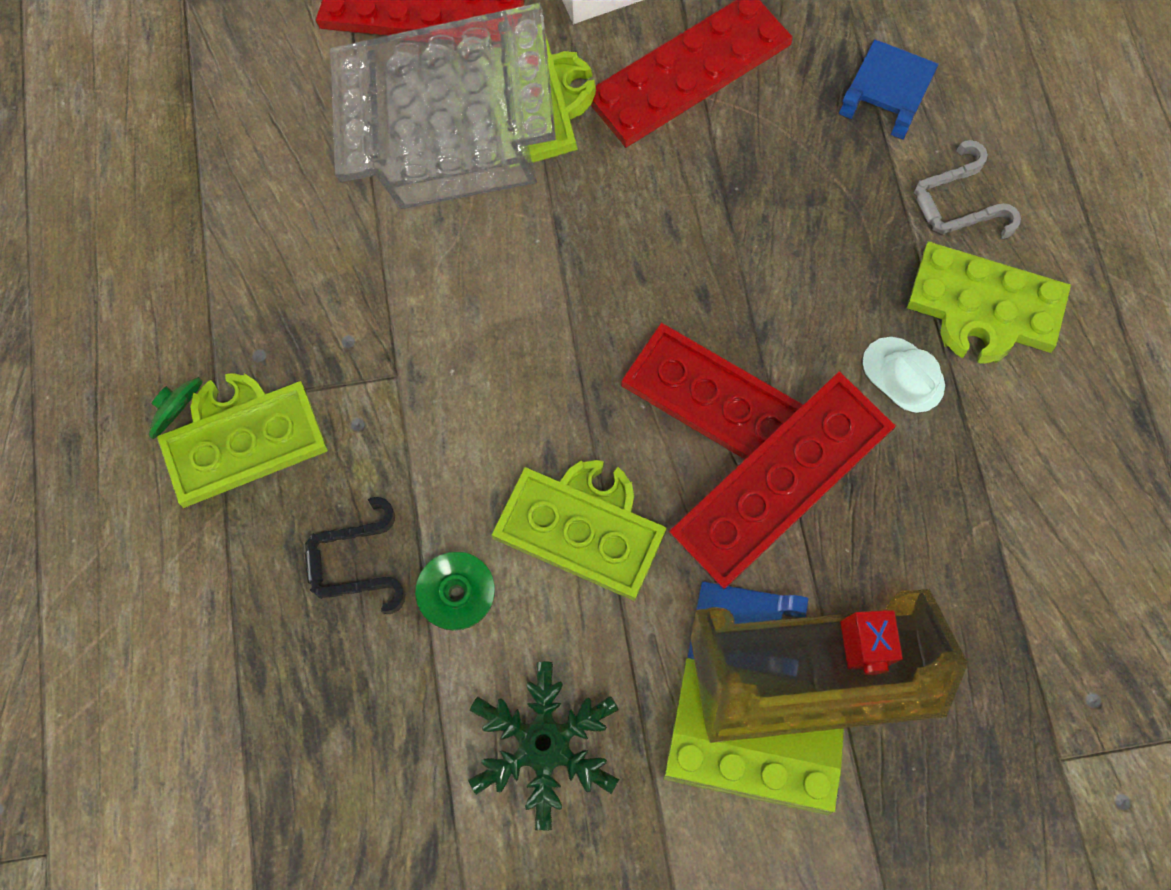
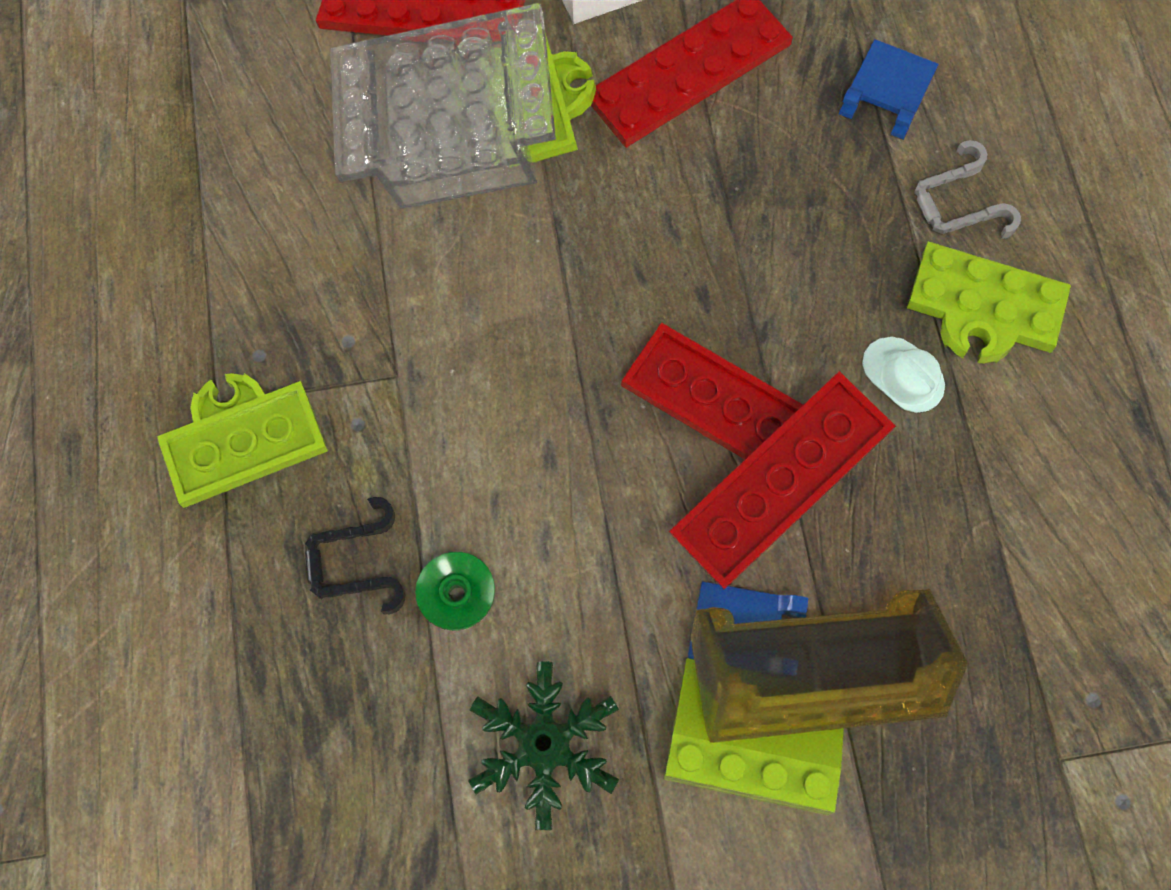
green dish [149,377,203,439] -> none
lime plate [492,460,667,601] -> none
red brick [840,610,903,675] -> none

